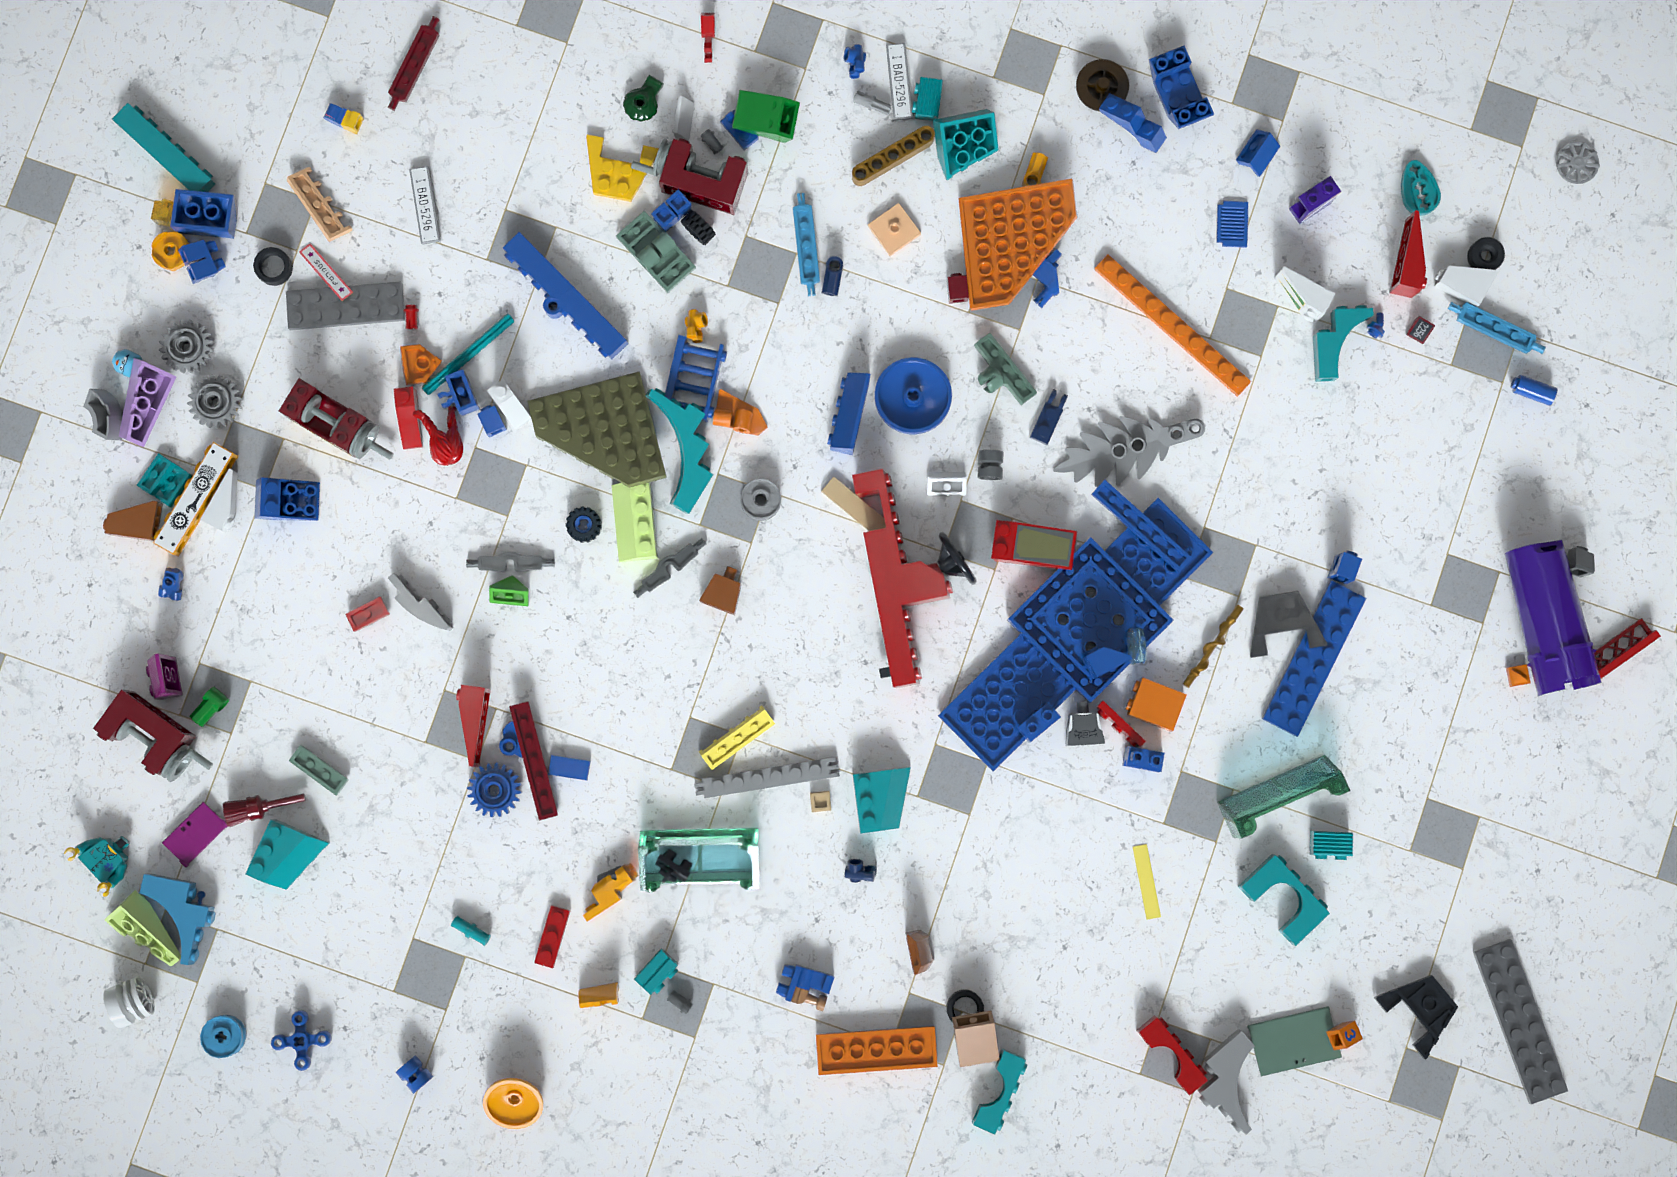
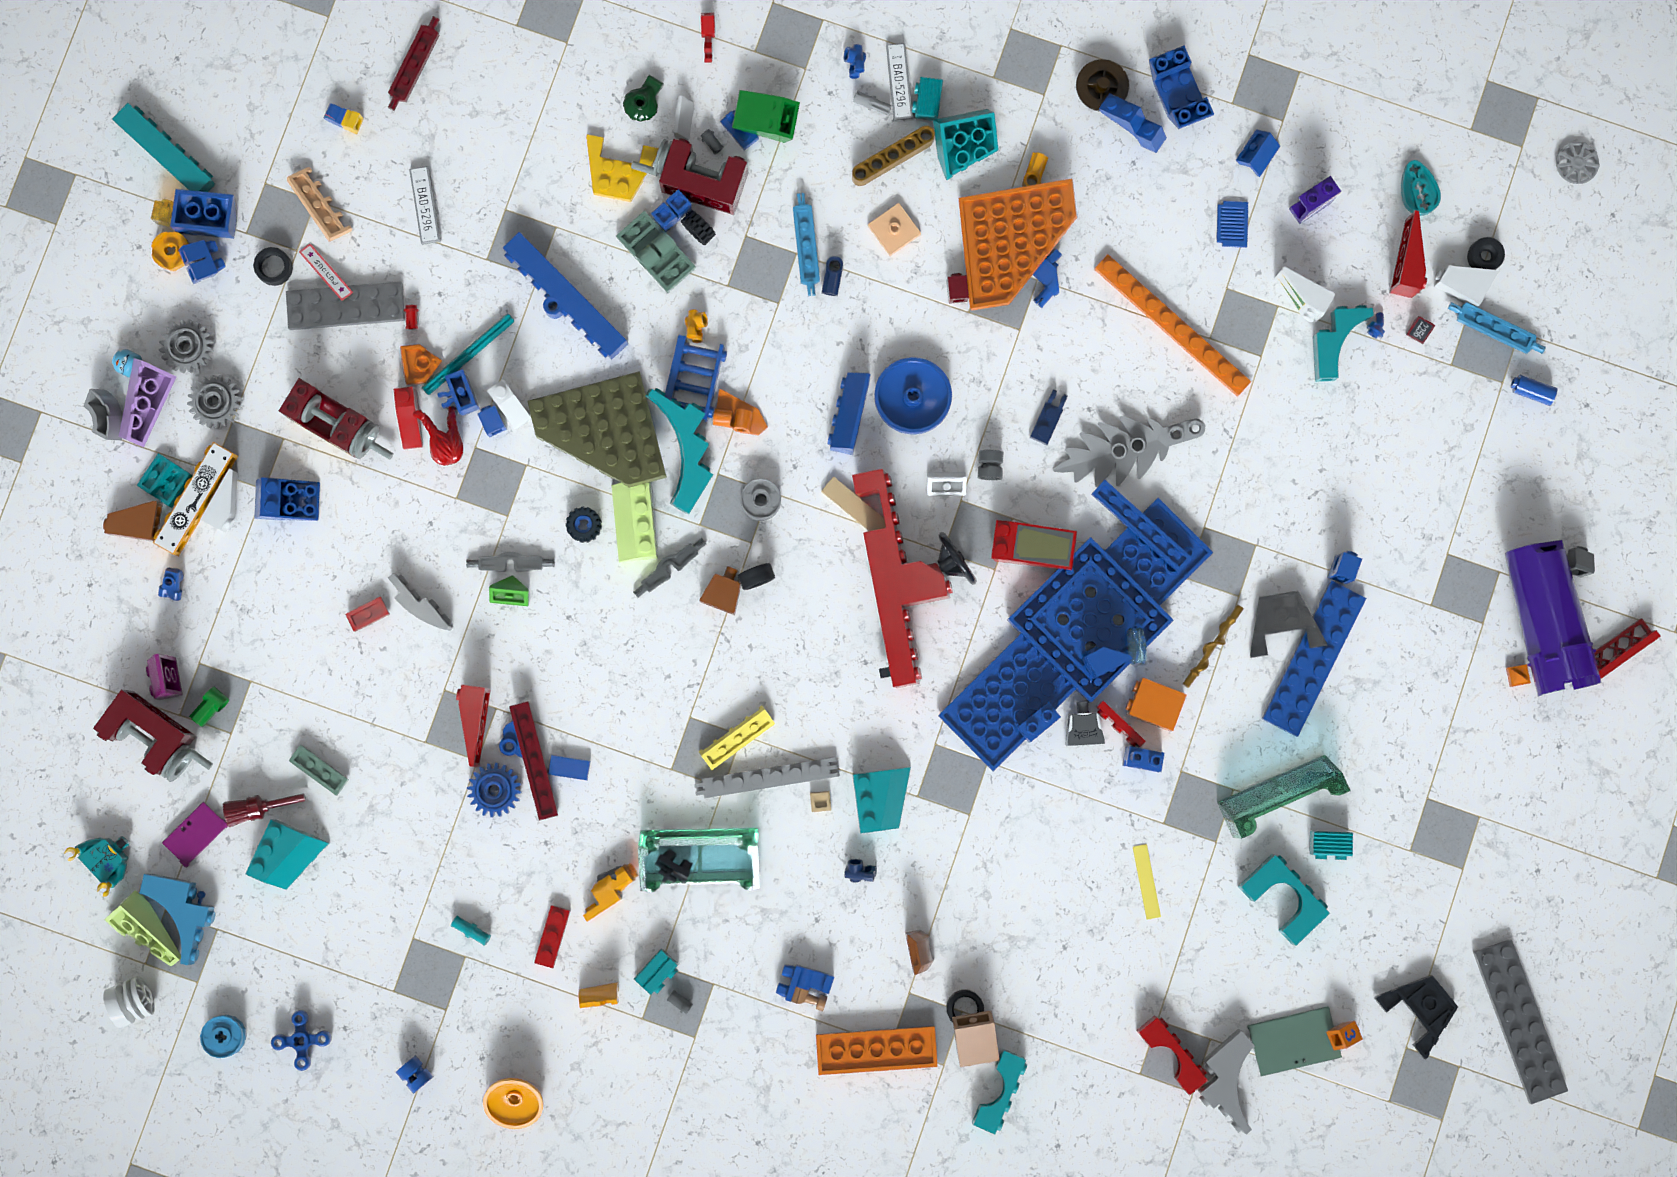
sand green plate [974,333,1037,406] -> none
none -> black tyre [738,563,775,590]

